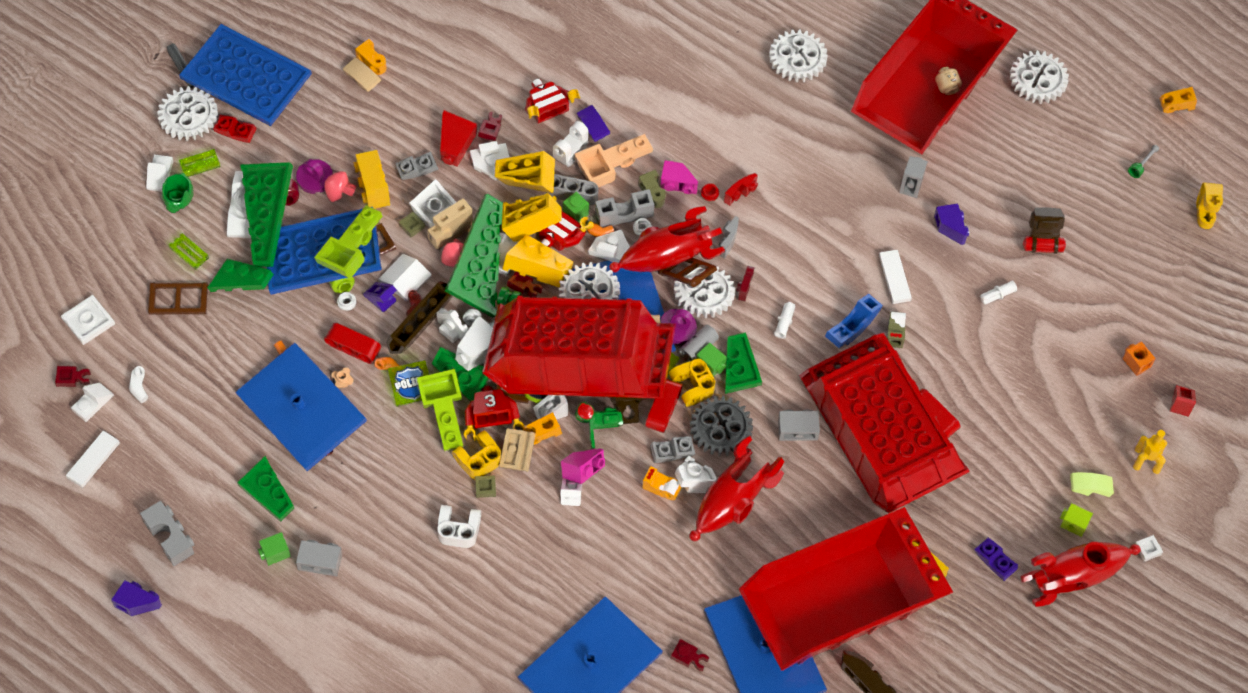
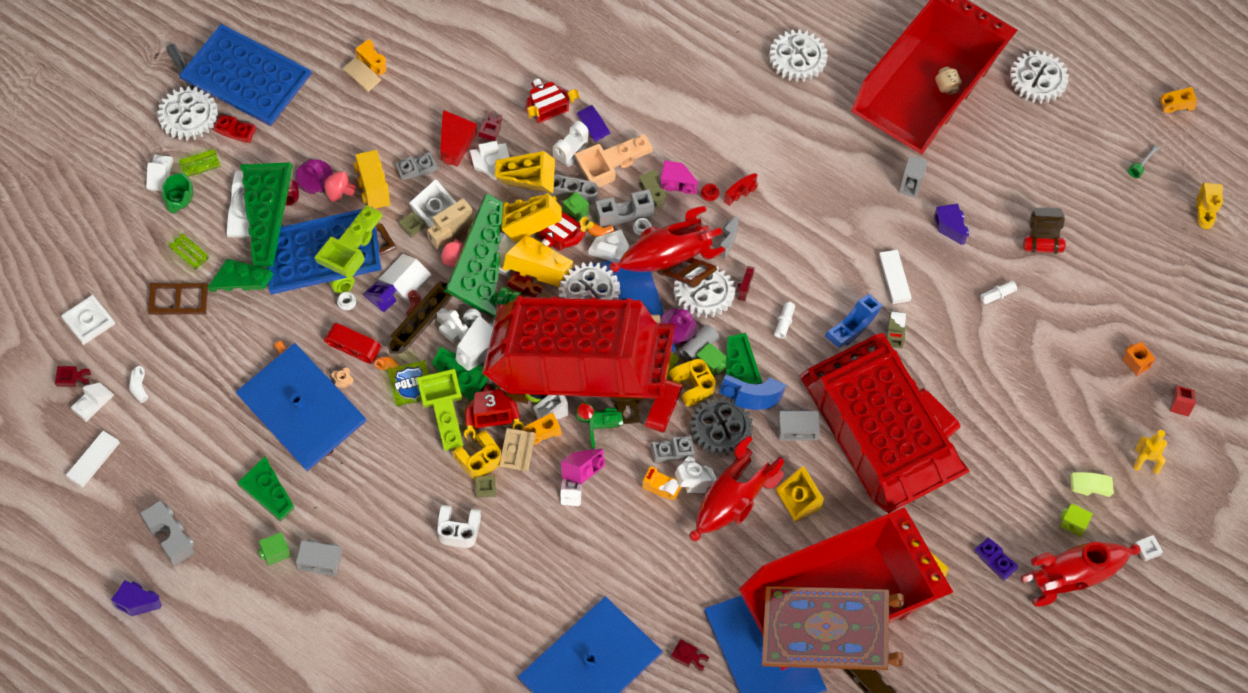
none -> blue arch [719,374,787,410]
none -> flag [762,586,903,670]
none -> yellow slope [775,466,824,522]

